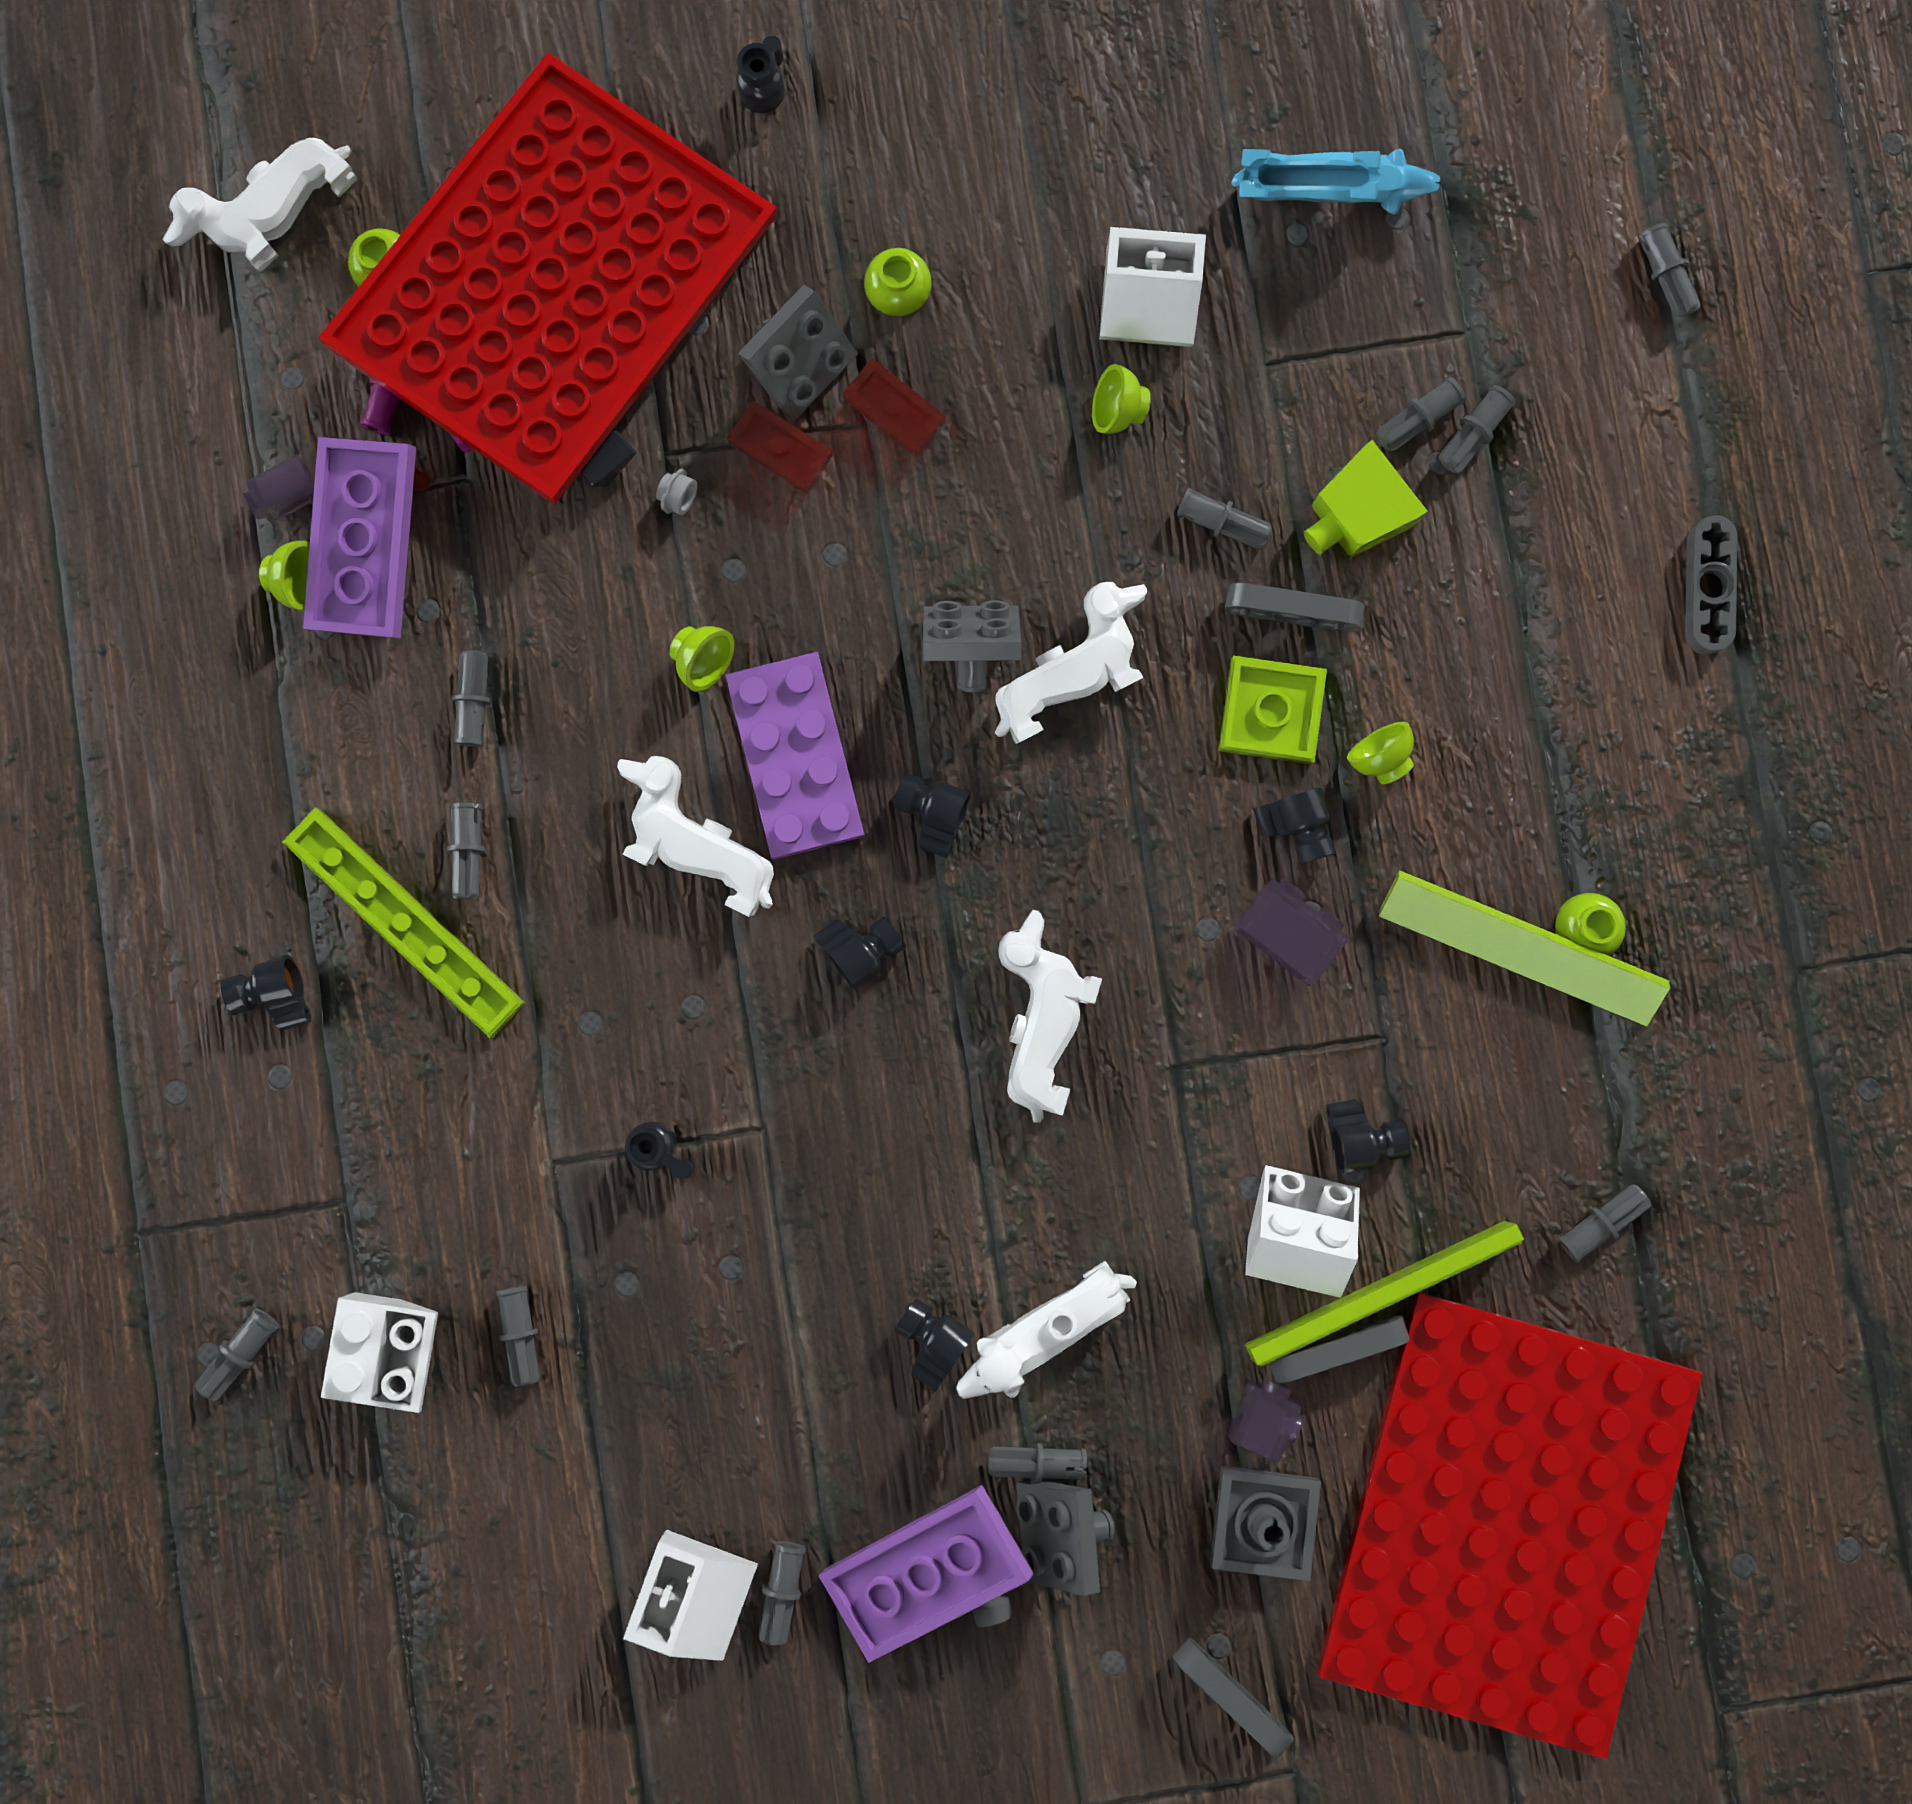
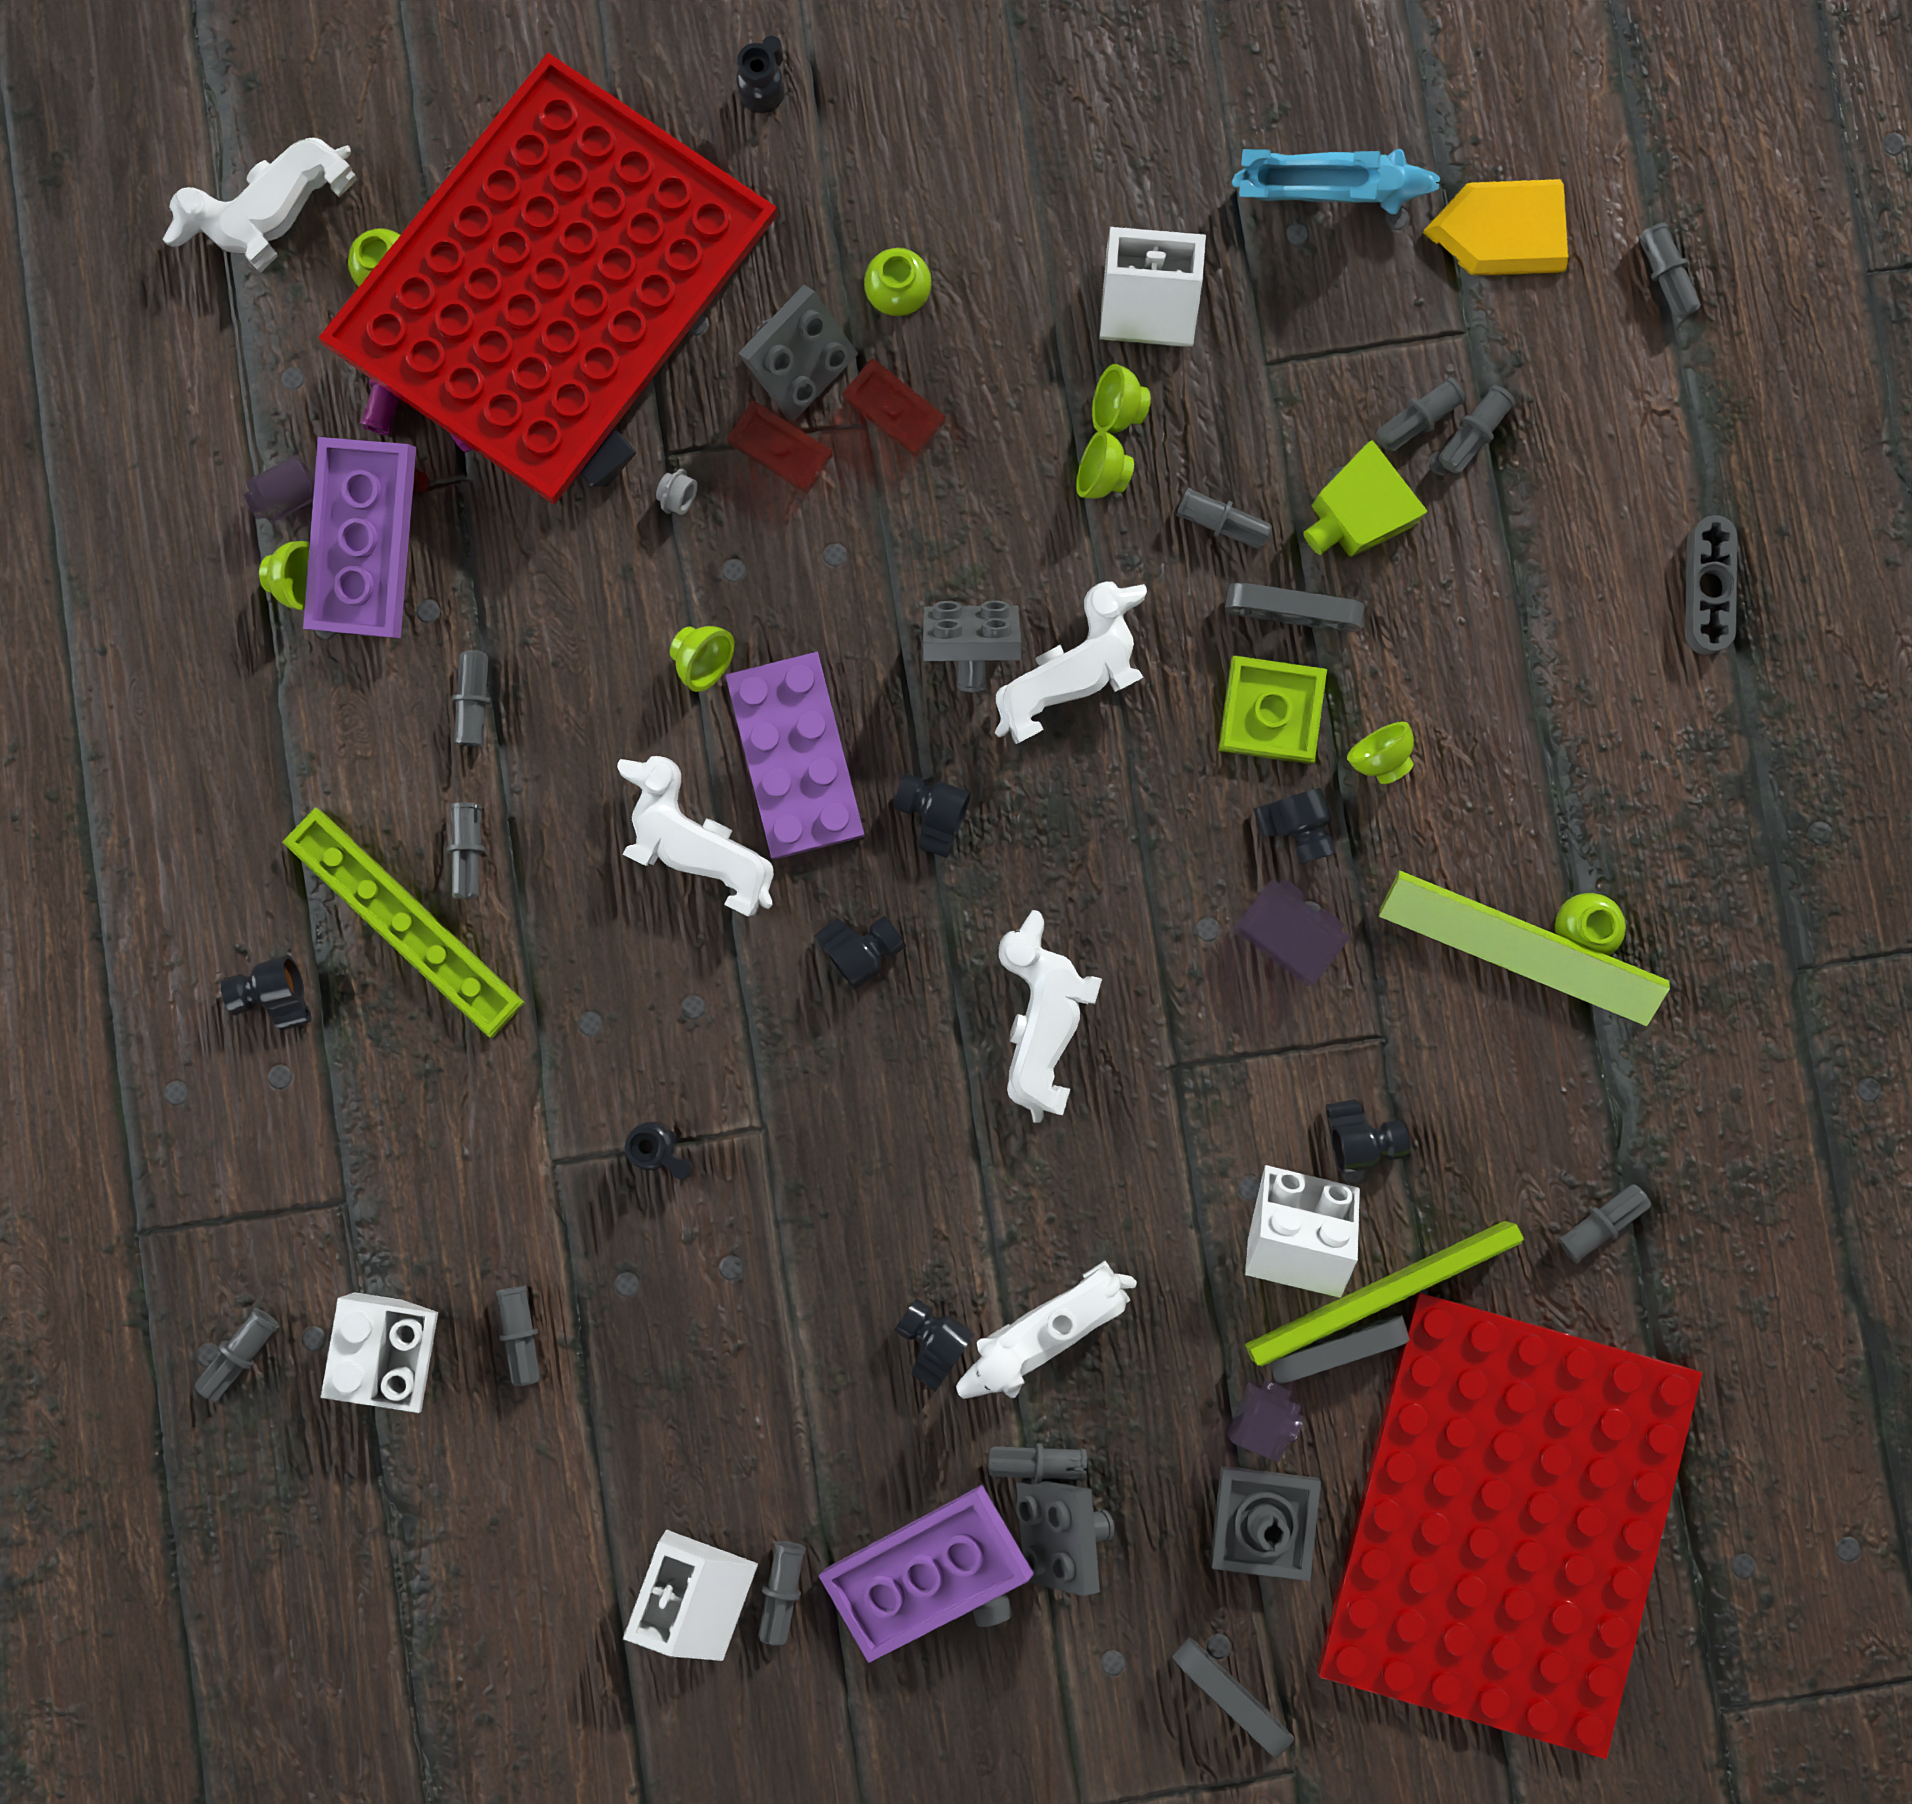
none -> lime piece [1076,430,1134,499]
none -> yellow tile [1423,179,1568,276]

